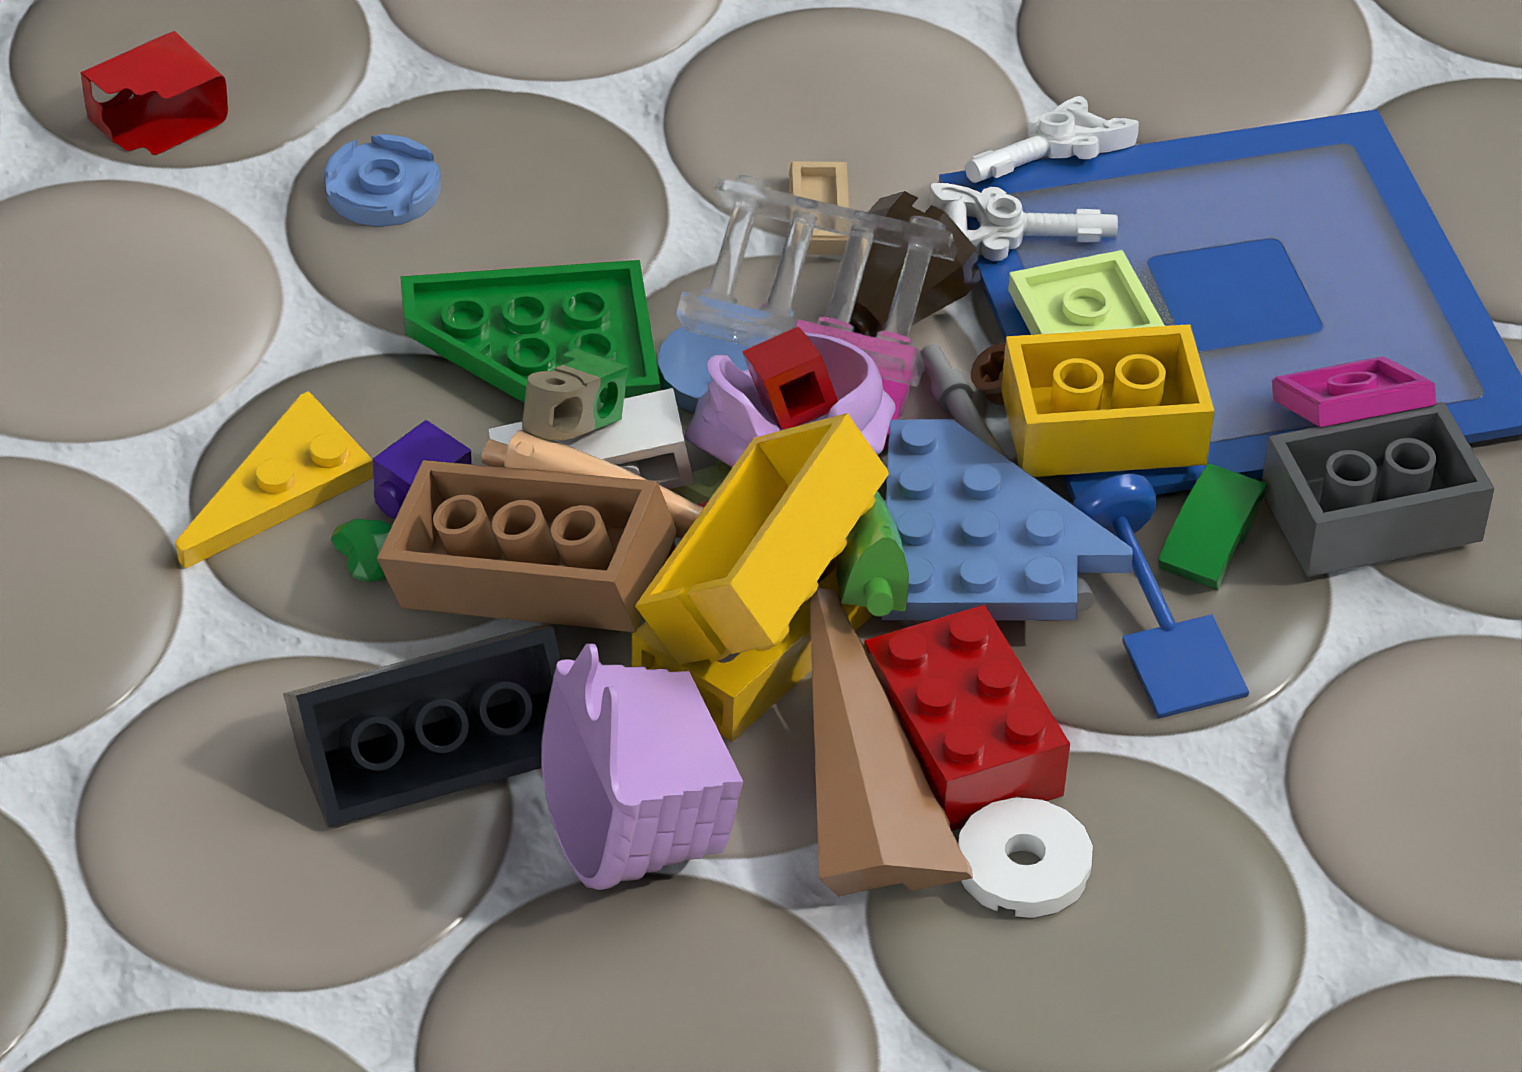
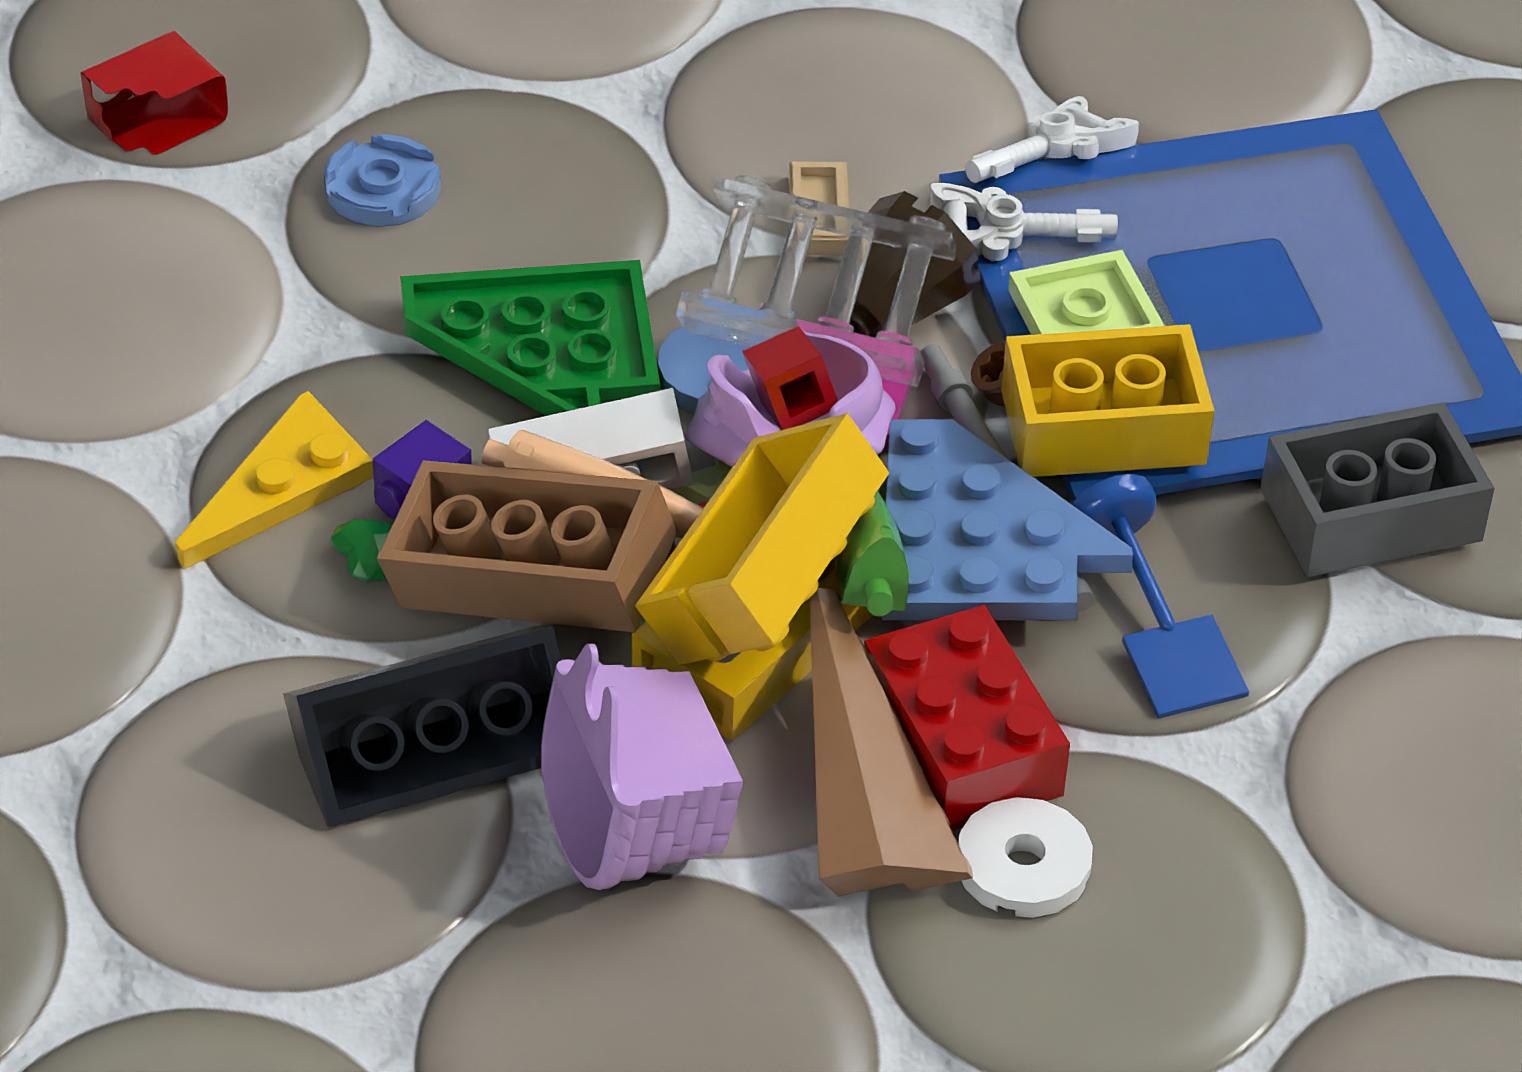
dark tan leg [522,349,628,440] -> none
green slope [1158,463,1267,590] -> none
dark pink tile [1271,356,1437,427] -> none

